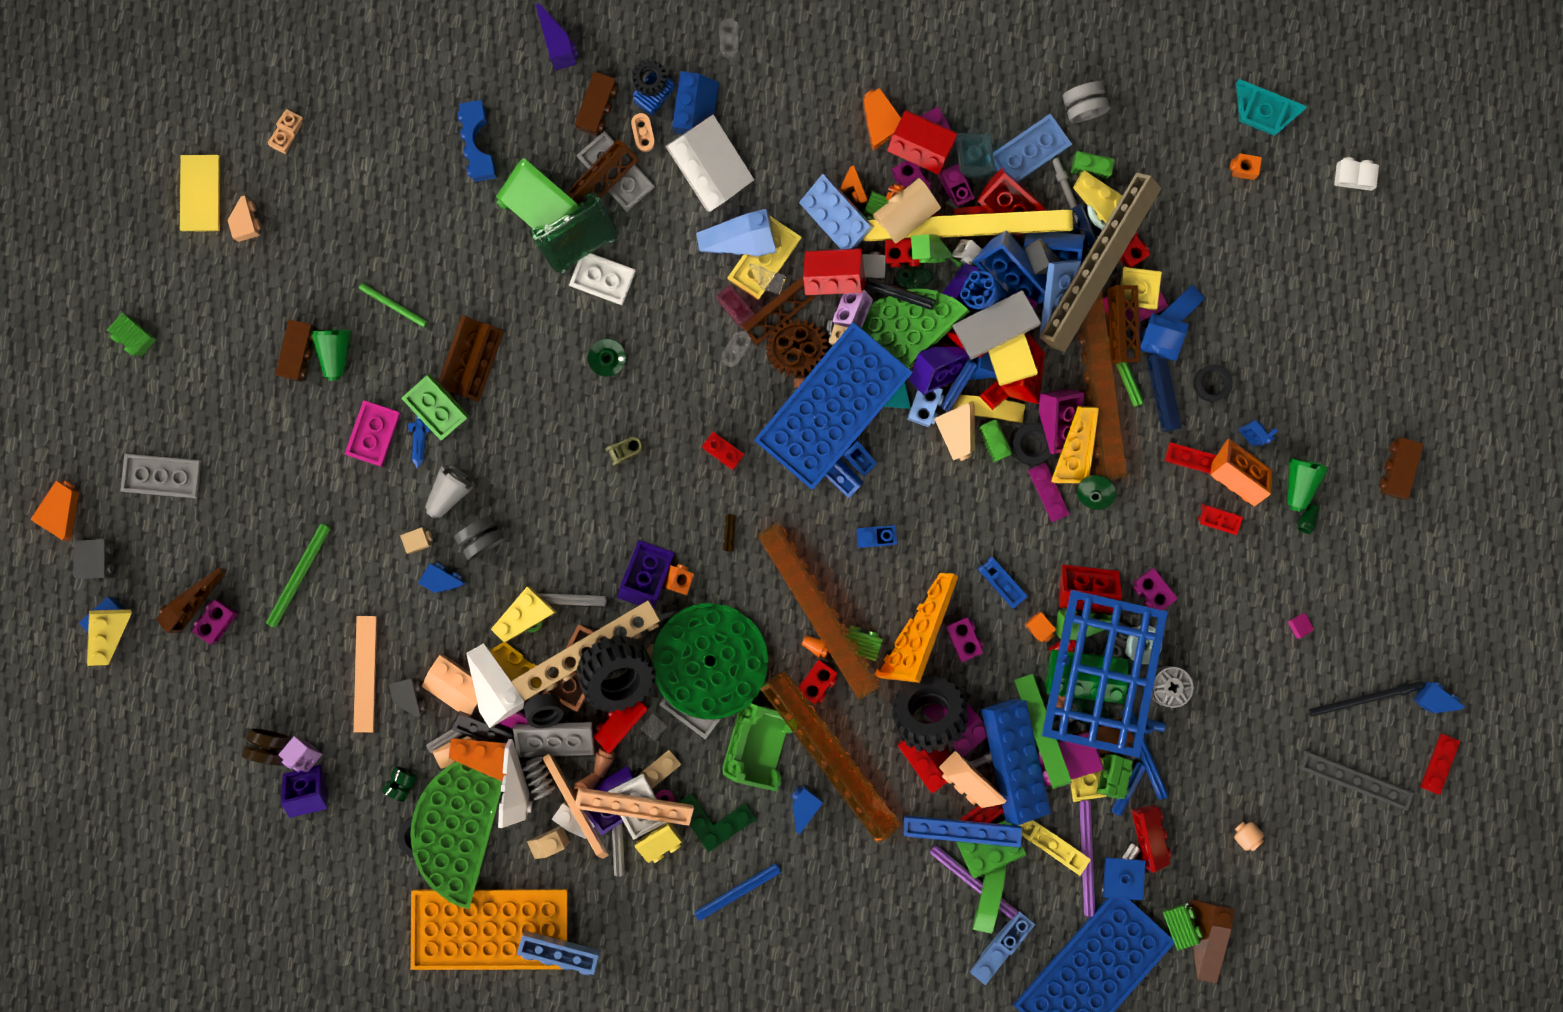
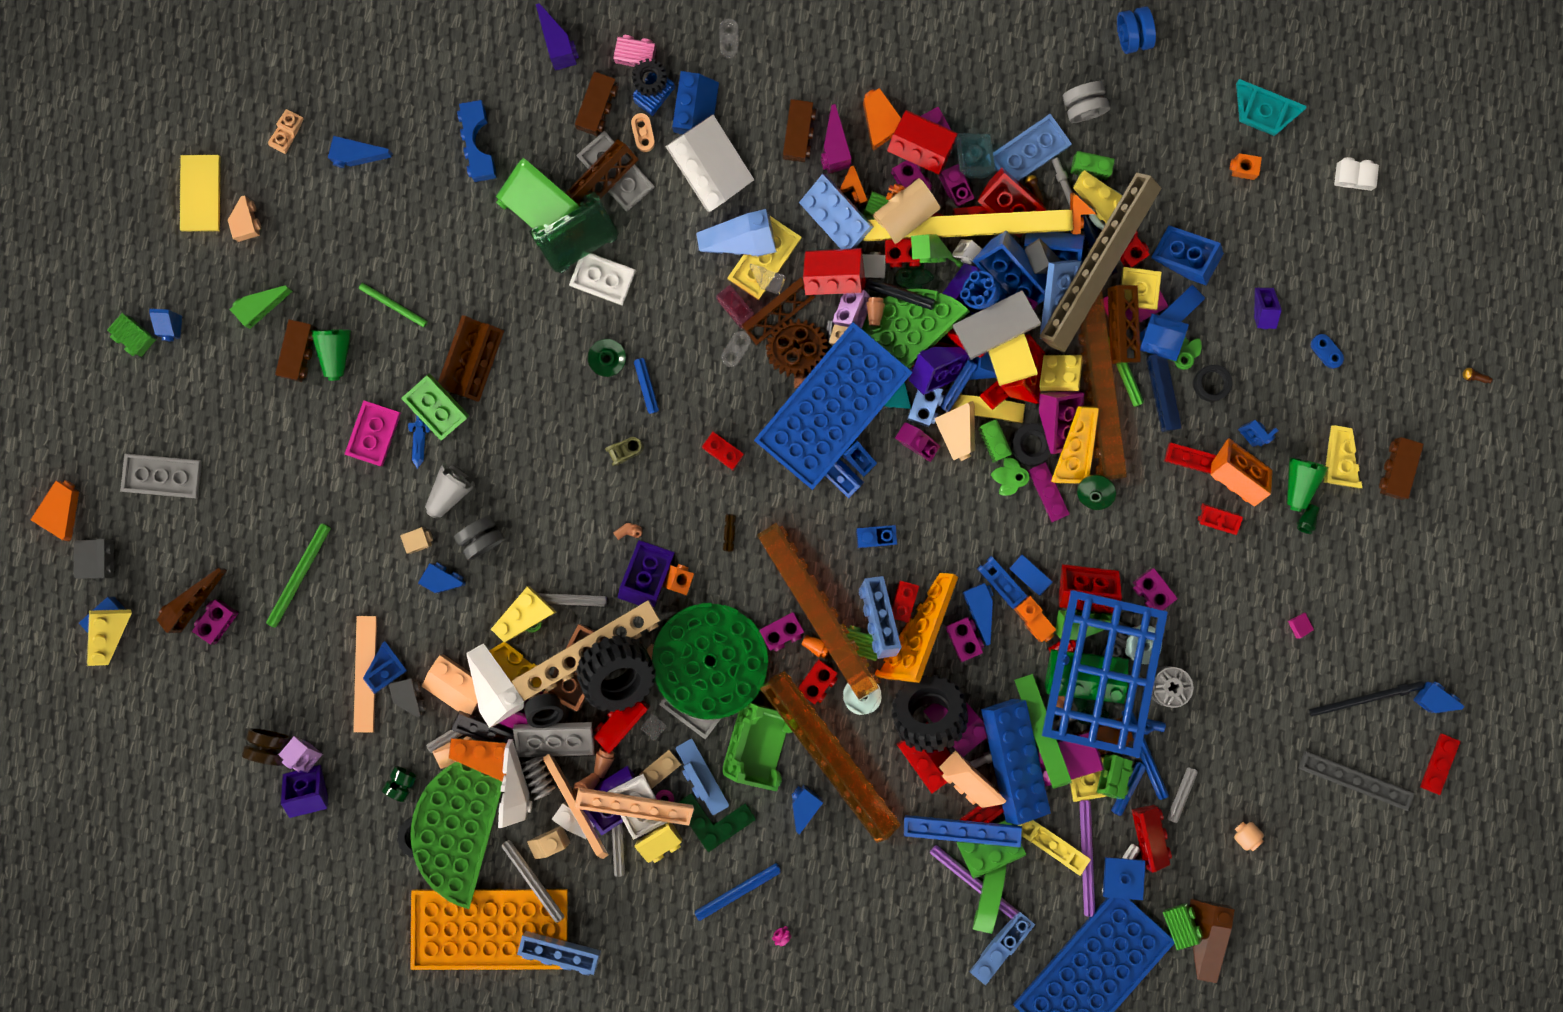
none -> blue slope [149,309,182,342]
none -> bright green slope [229,285,293,329]
none -> blue slope [328,136,393,168]
none -> blue wing [363,641,407,694]
none -> light grey axle [501,840,564,923]
none -> nougat arm [613,523,642,540]
none -> bright pink brick [614,35,656,67]
none -> blue axle [634,358,659,414]
none -> medium blue bracket [676,739,729,815]
none -> magenta brick [759,612,804,652]
none -> dark pink plate [772,926,791,946]
none -> reddish brown brick [783,99,816,162]
none -> magenta slope [821,104,851,174]
none -> light aqua plate [843,676,882,715]
none -> medium blue brick [859,576,902,659]
none -> nougat cone [866,297,885,326]
none -> red brick [891,580,919,623]
none -> magenta slope [895,422,940,462]
none -> blue slope [962,583,994,646]
none -> bright green plate [991,458,1030,496]
none -> blue slope [1009,555,1053,596]
none -> orange brick [1014,596,1043,623]
none -> reddish brown piece [1025,175,1044,202]
none -> light yellow plate [1039,355,1083,391]
none -> orange slope [1070,193,1096,234]
none -> blue wheel [1117,6,1156,54]
none -> blue slope [1151,225,1224,286]
none -> light grey axle [1167,767,1198,823]
none -> bright green plate [1169,337,1202,370]
none -> dark purple slope [1254,288,1282,329]
none -> blue plate [1311,334,1344,369]
none -> light yellow wing [1324,425,1362,488]
none -> reddish brown piece [1463,368,1492,383]

